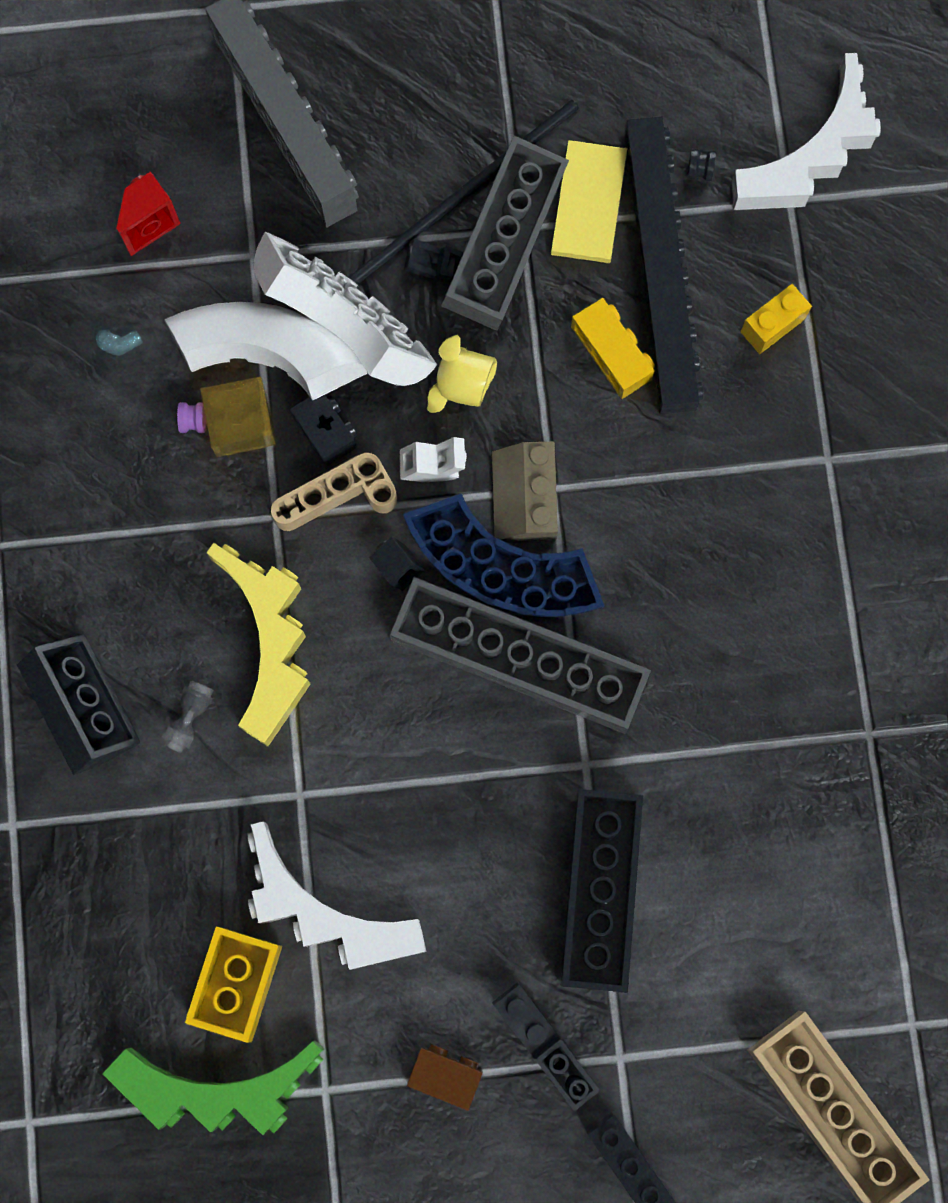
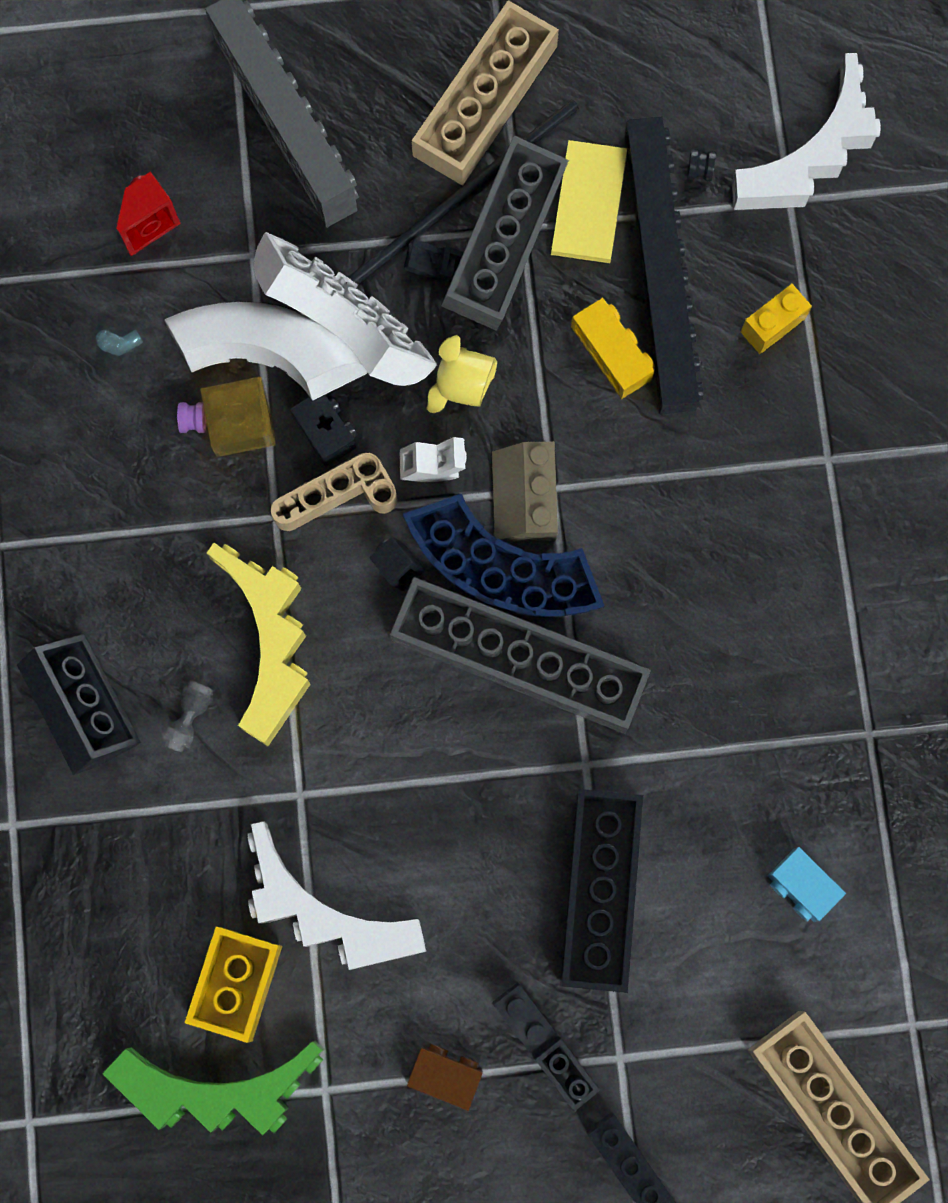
none -> tan brick [412,0,559,186]
none -> medium azure brick [768,847,846,922]

